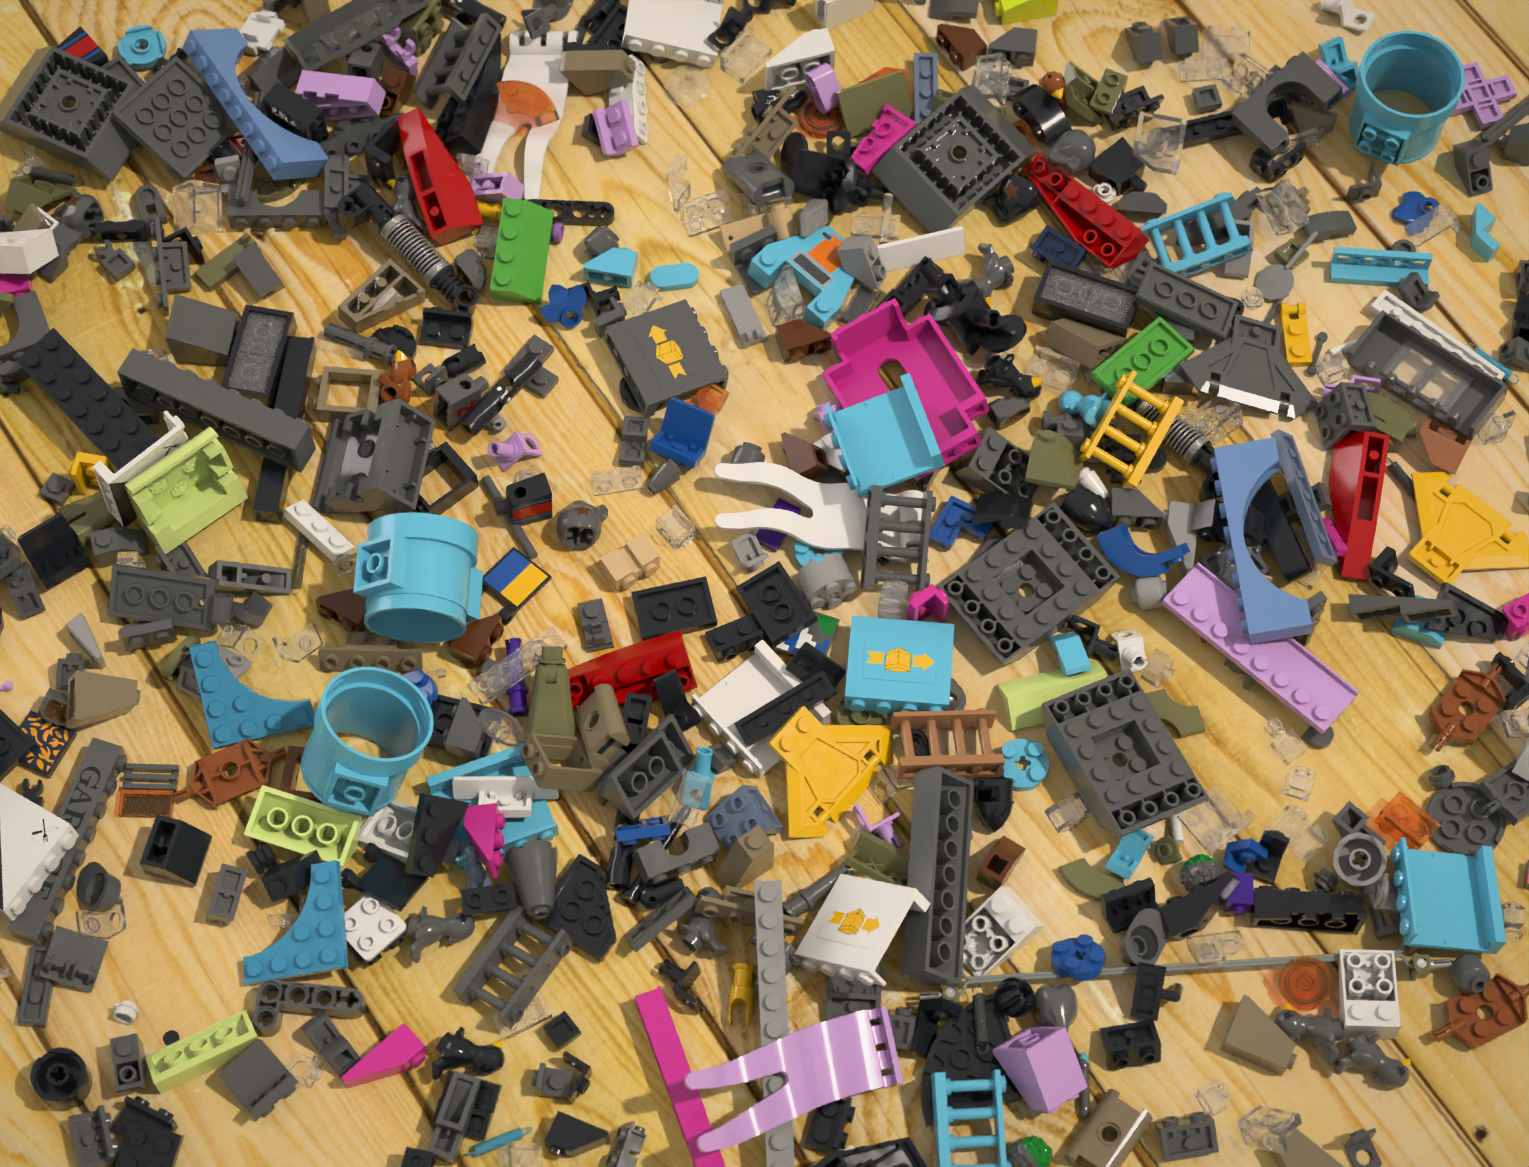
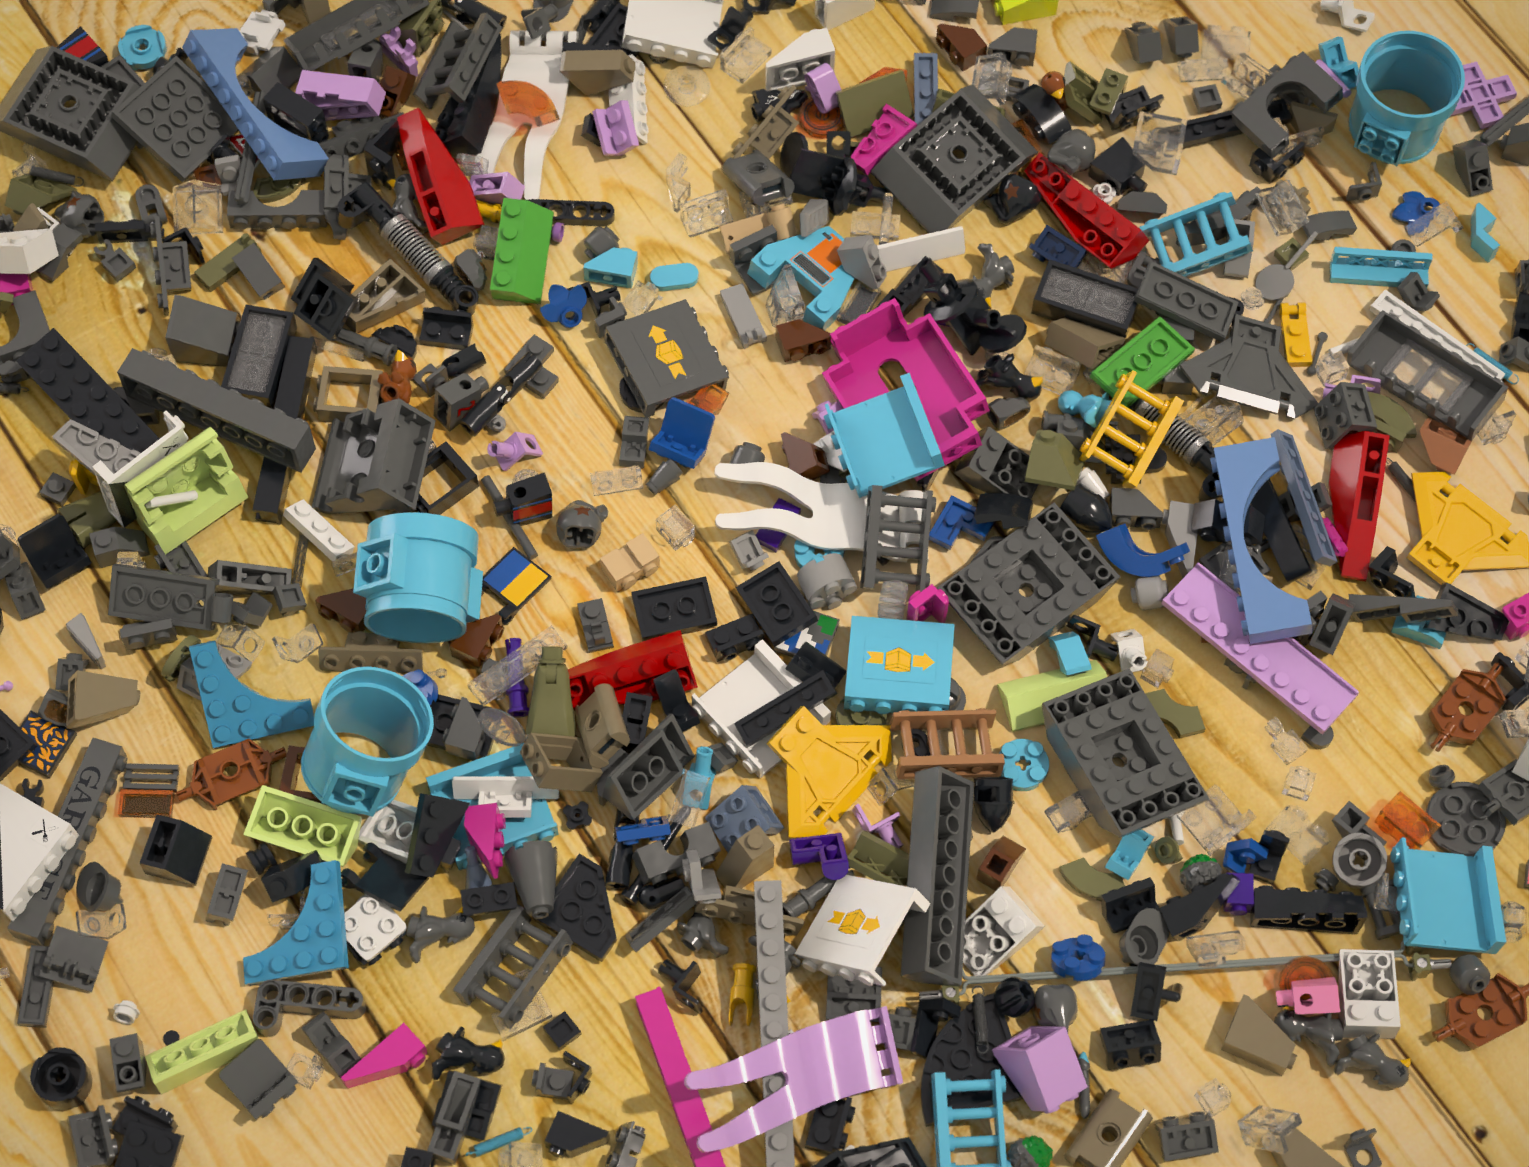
none -> light grey wing [52,419,141,475]
none -> white piece [145,490,198,509]
none -> dark grey tile [273,583,307,616]
none -> black bracket [291,258,358,341]
none -> black plate [563,801,592,830]
none -> light grey bracket [682,850,722,904]
none -> dark purple brick [789,833,849,880]
none -> bright pink torso [1276,977,1340,1014]
none -> dark grey brick [1309,593,1357,655]

